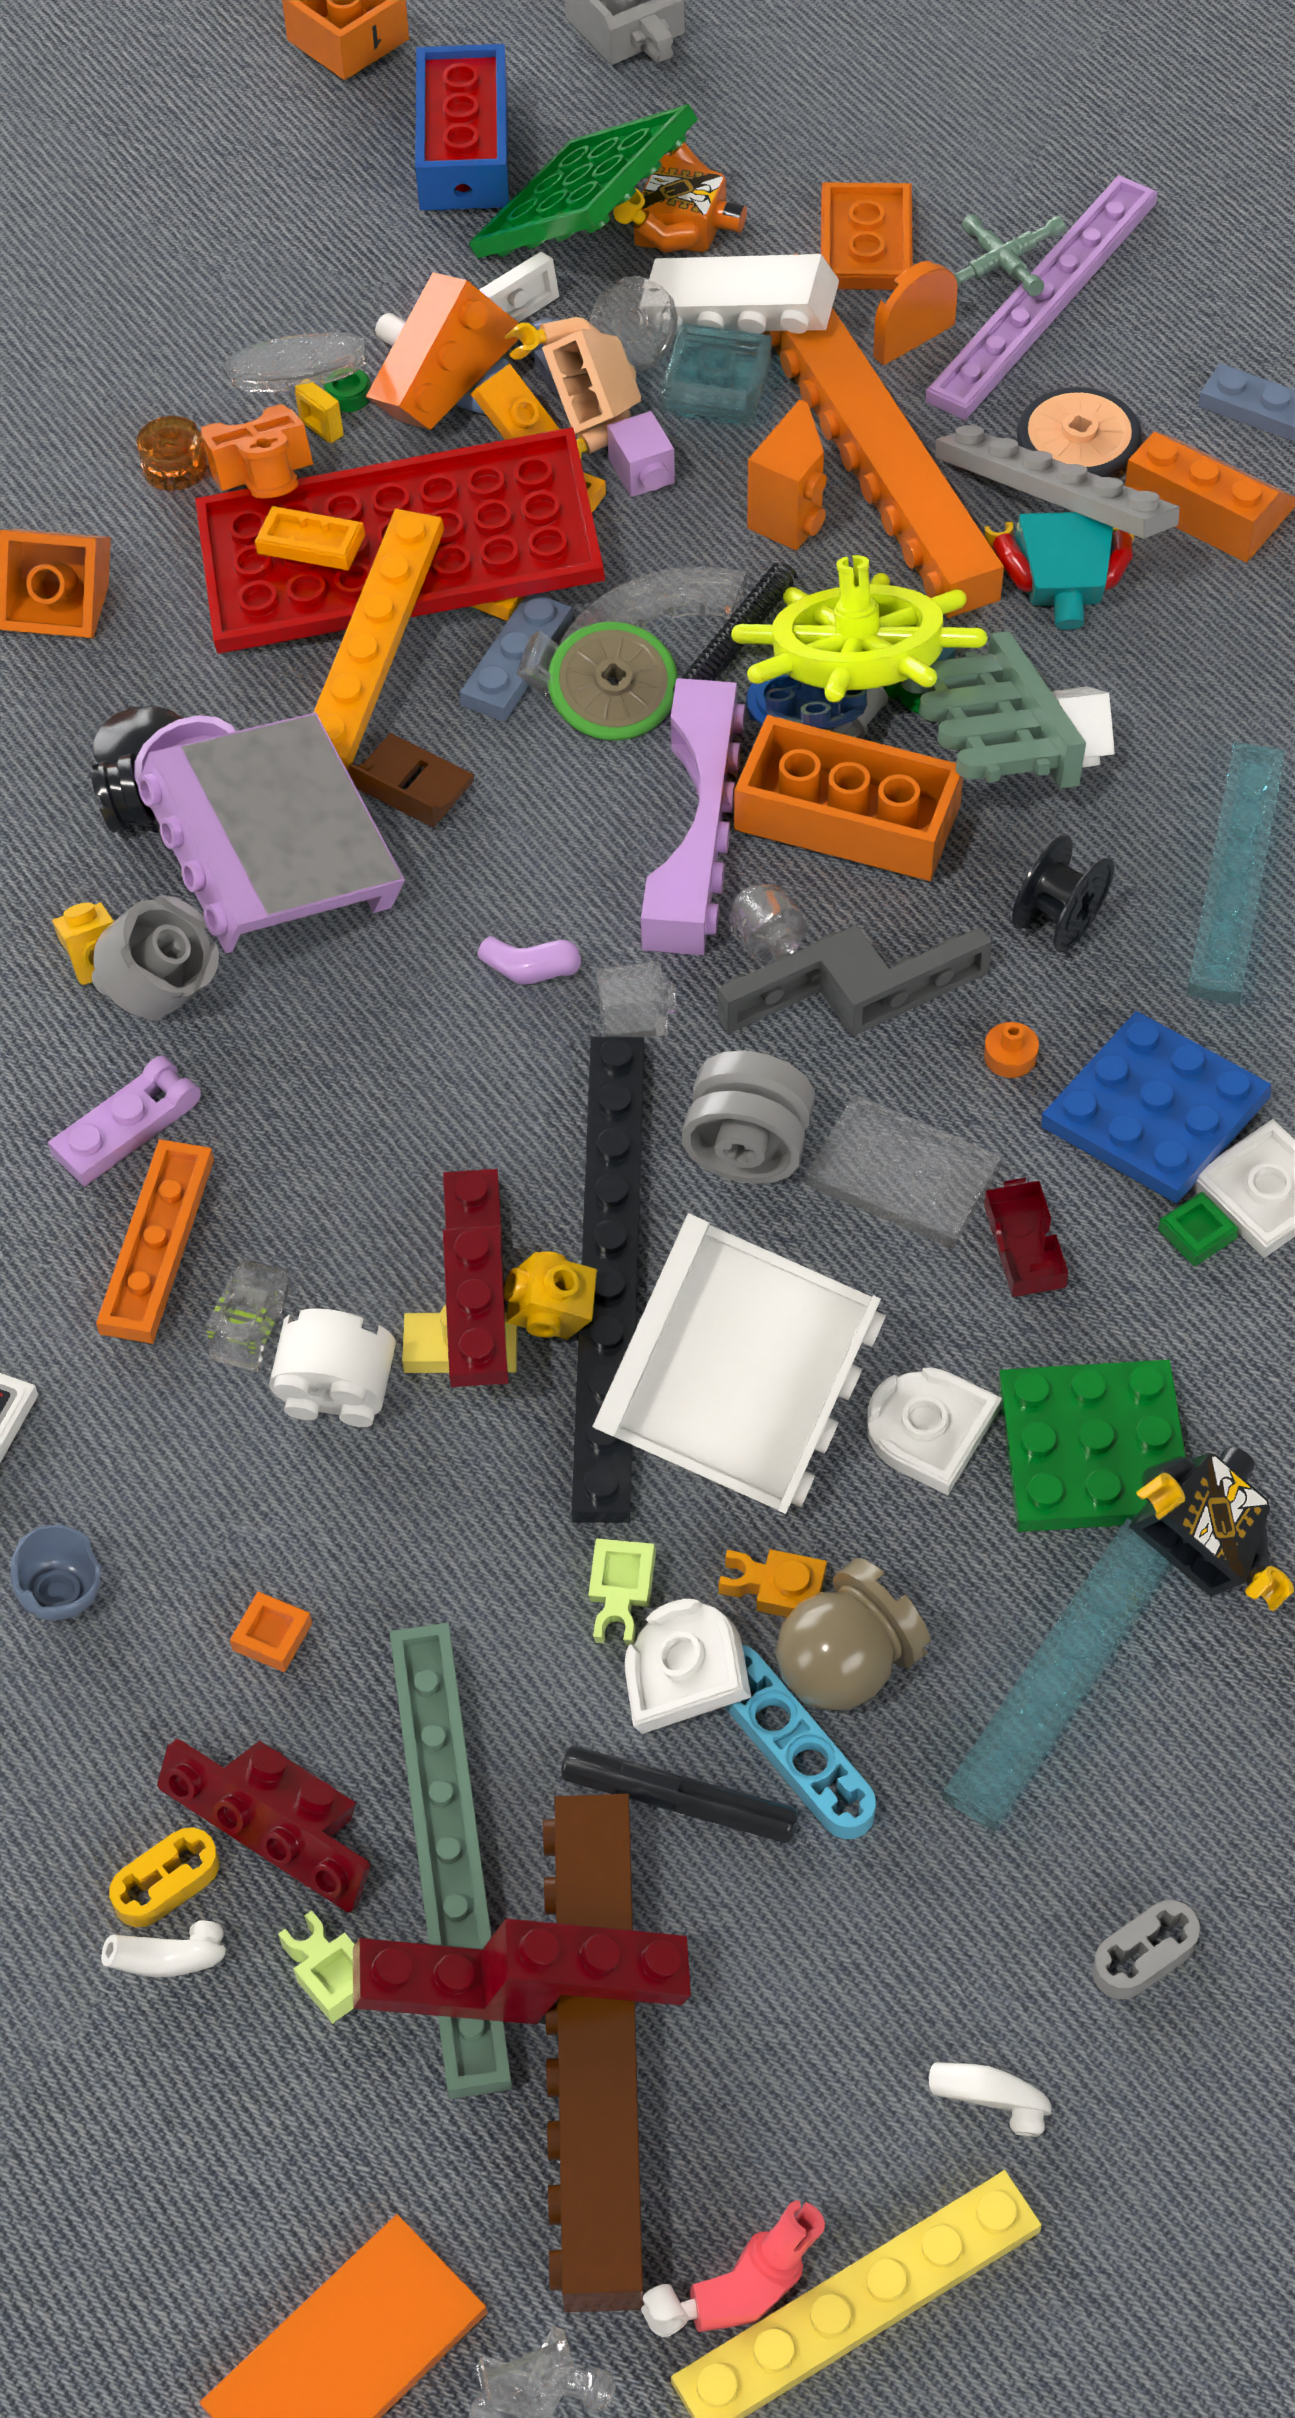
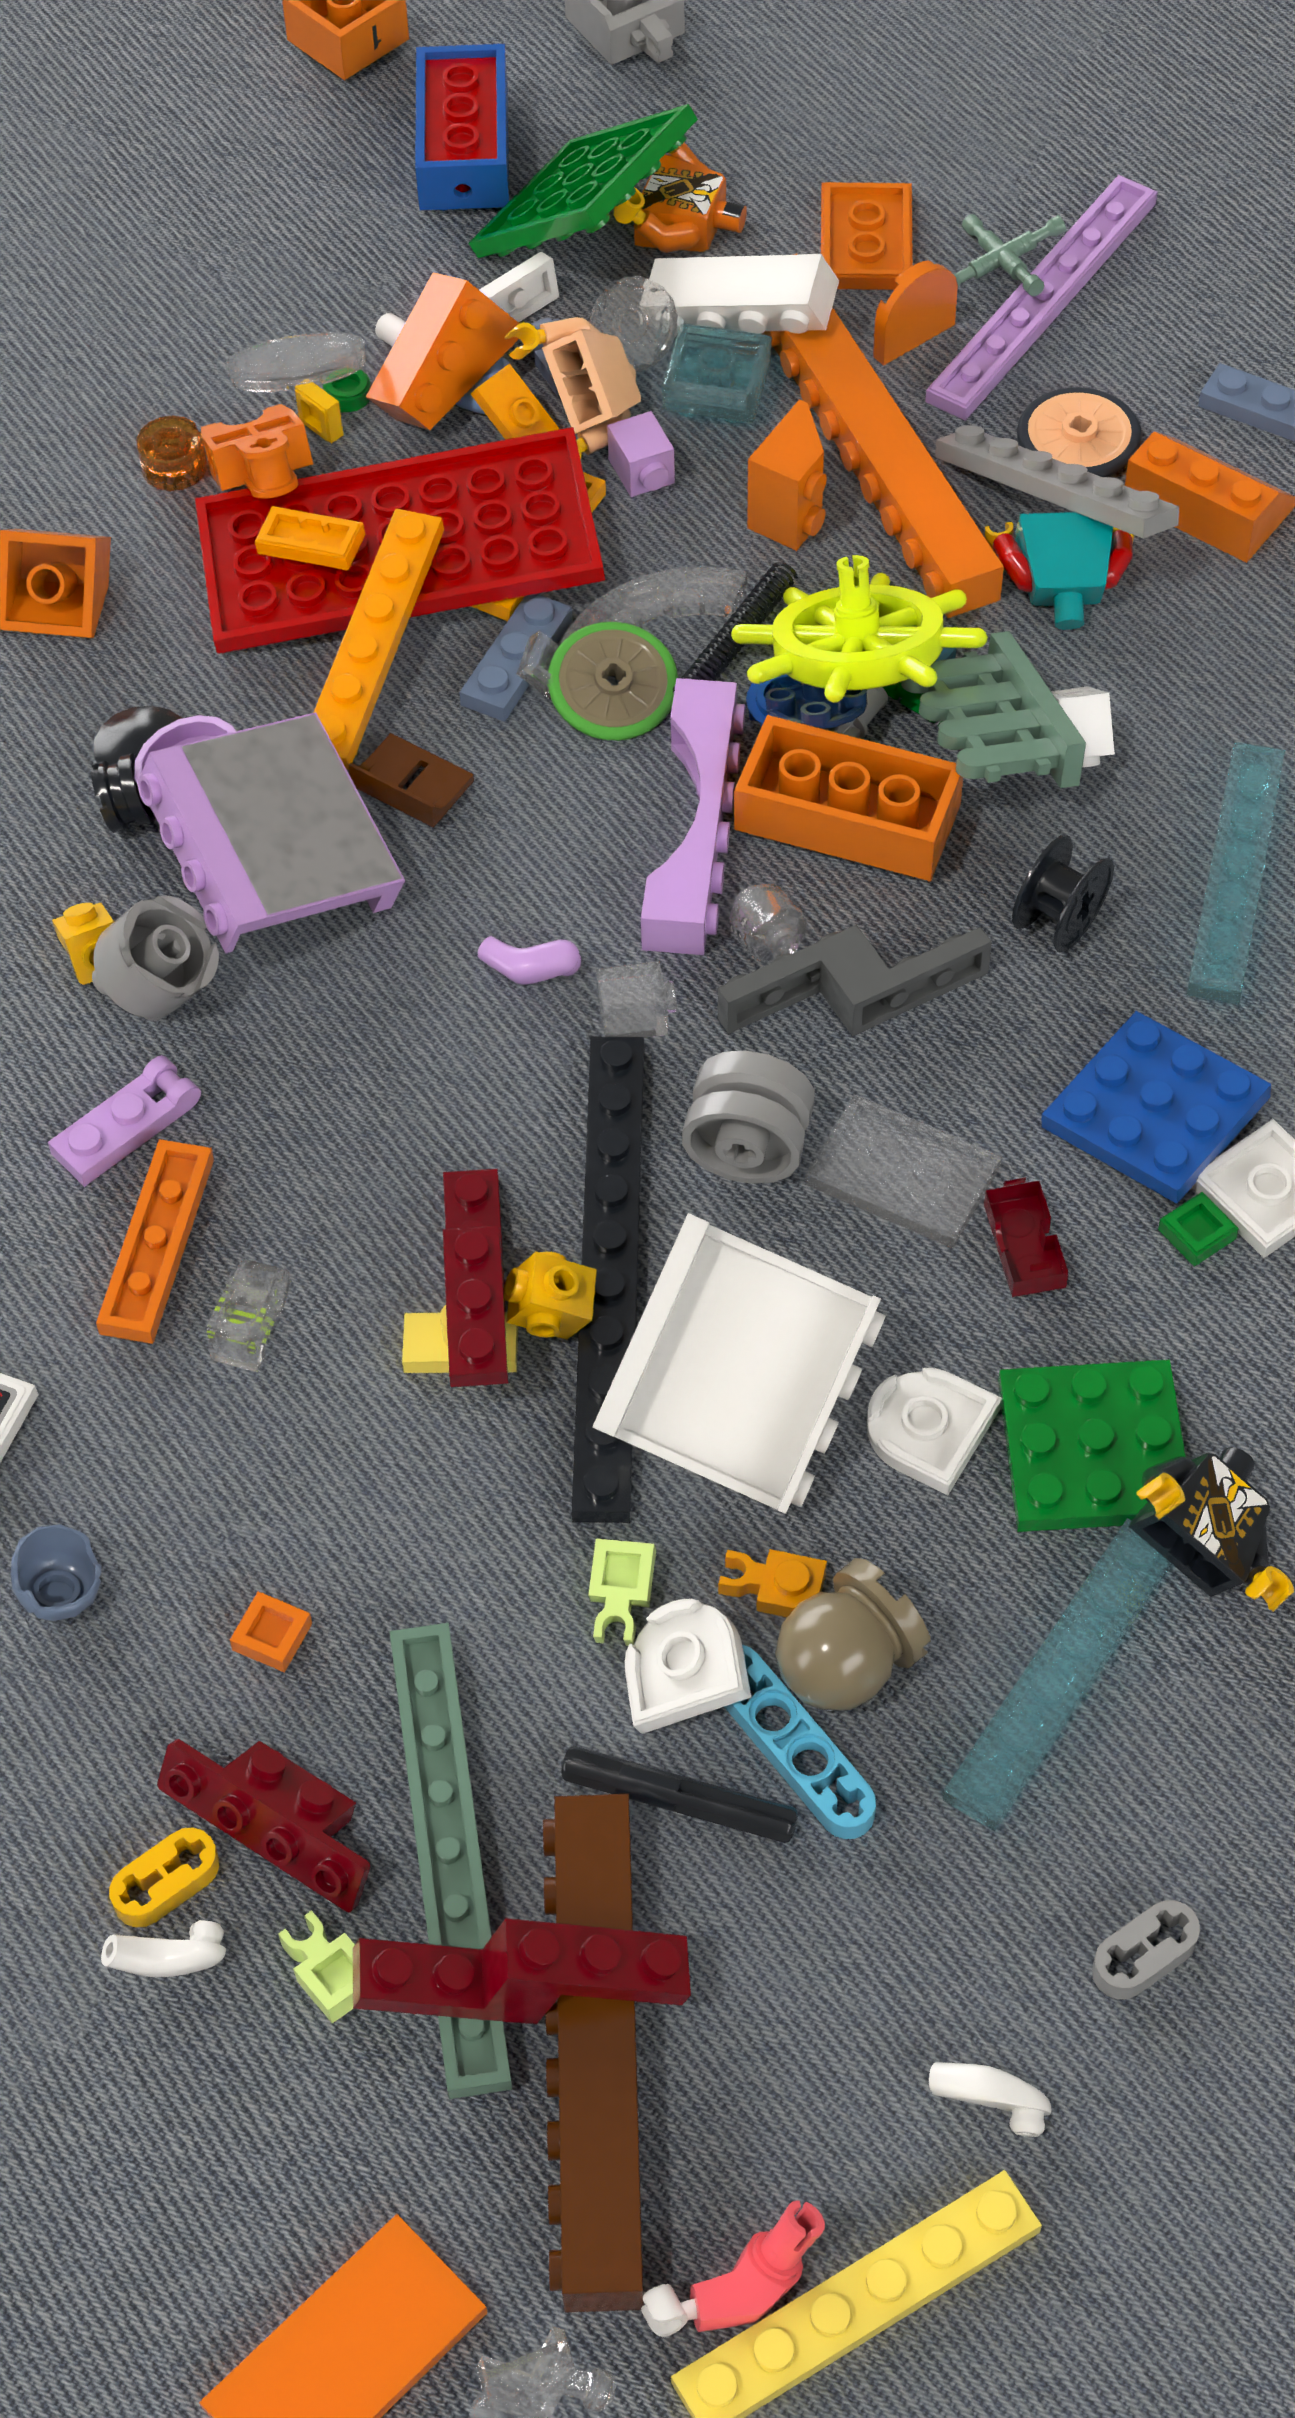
white brick [269,1309,396,1427] -> none
orange tile [984,1022,1039,1078] -> none

